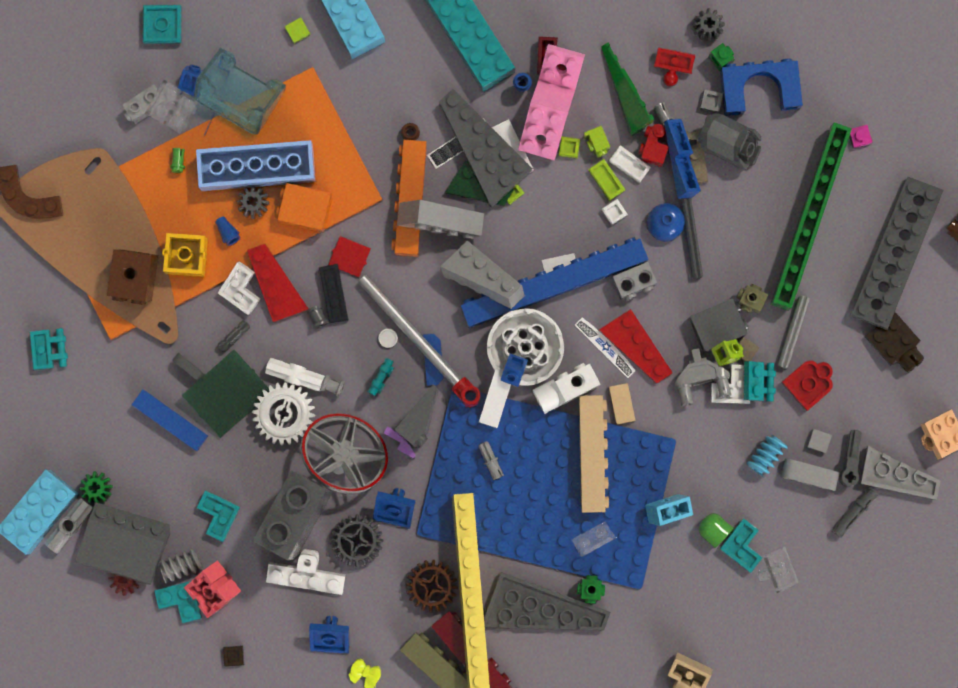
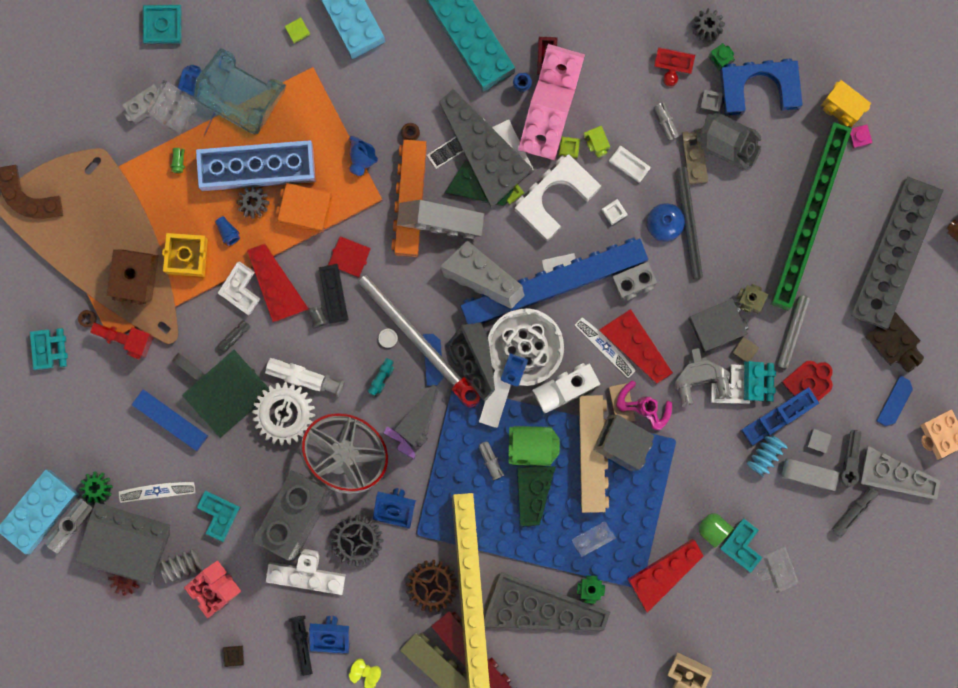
teal plate [154,581,202,623] -> none
lime tile [588,159,625,201] -> none
green wedge [601,42,654,136] -> none
red brick [638,124,669,167] -> none
medium azure brick [645,494,693,526] -> none
blue slope [664,119,701,199] -> none
lime brick [711,339,744,366] -> none
none -> reddish brown bush [78,310,97,327]
none -> red brick [90,323,153,360]
none -> white sticker [119,482,195,503]
none -> black pin [288,615,313,676]
none -> blue hair [349,136,378,176]
none -> dark grey wedge [445,322,495,401]
none -> bright green cylinder [509,426,560,466]
none -> white arch [515,154,601,242]
none -> dark green wing [517,466,556,526]
none -> dark grey brick [594,414,654,471]
none -> dark pink piece [616,381,672,431]
none -> red wing [628,539,704,613]
none -> blue slope [741,387,819,446]
none -> yellow brick [821,80,871,128]
none -> blue piece [877,375,913,426]

